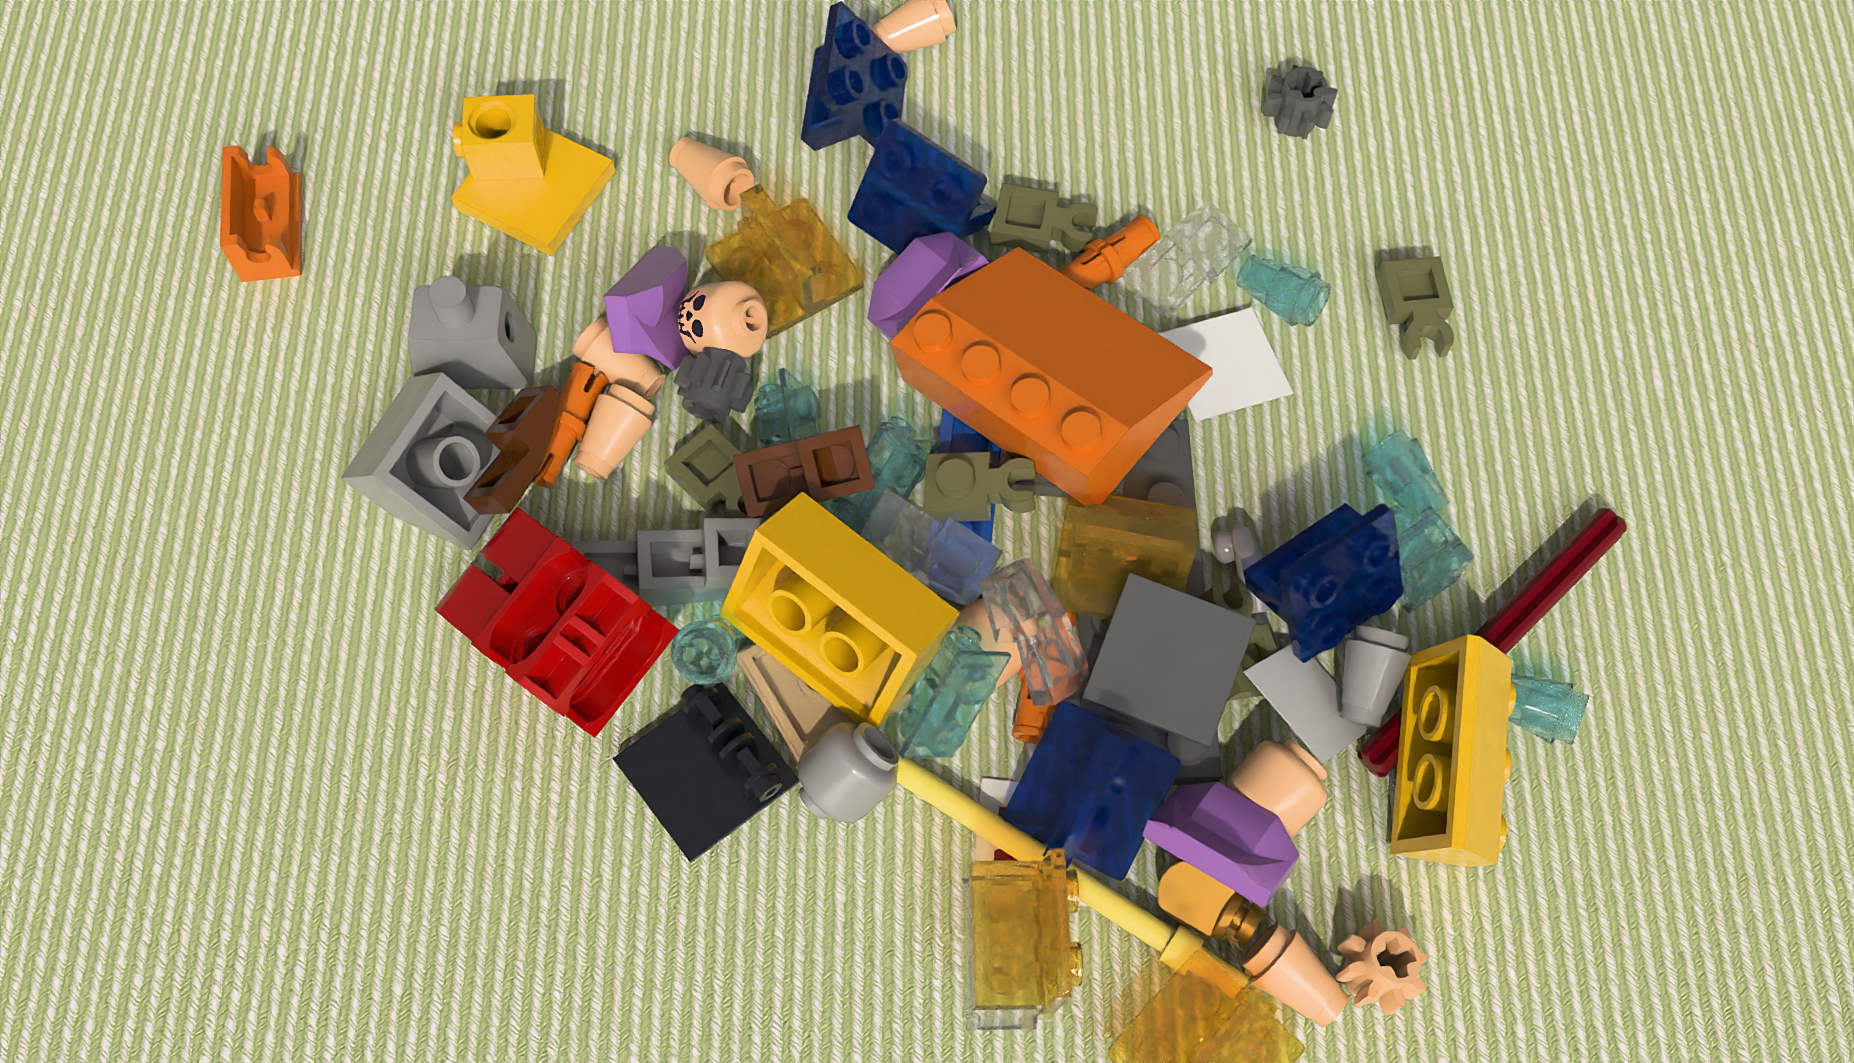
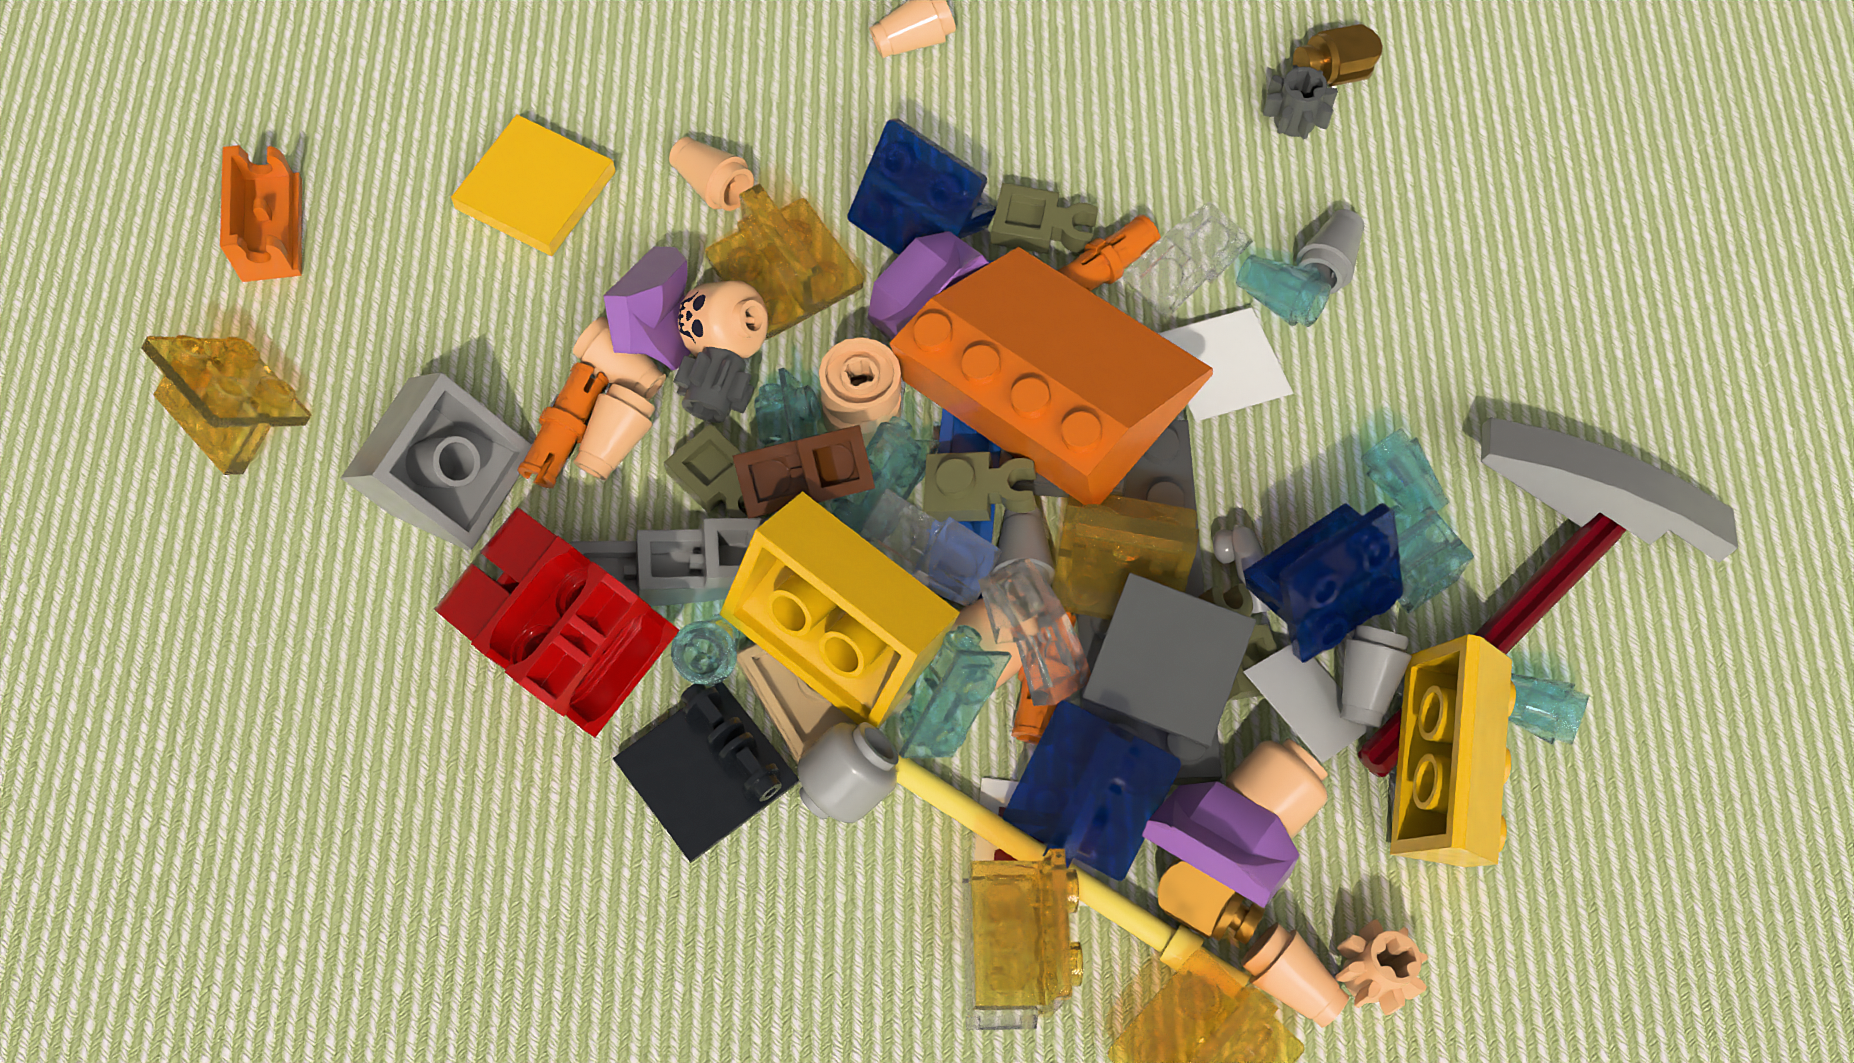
light grey torso [408,276,537,389] -> none
yellow brick [453,94,545,181] -> none
reddish brown slope [463,385,560,515] -> none
clear blue bracket [800,1,908,157] -> none
olive plate [1377,256,1454,360] -> none
none -> clear yellow bracket [141,335,312,475]
none -> light nougat wheel [819,337,901,449]
none -> light grey cone [991,507,1056,603]
none -> pearl gold arm [1293,24,1383,87]
none -> light grey cone [1296,209,1365,295]
none -> light grey slope [1481,417,1738,563]

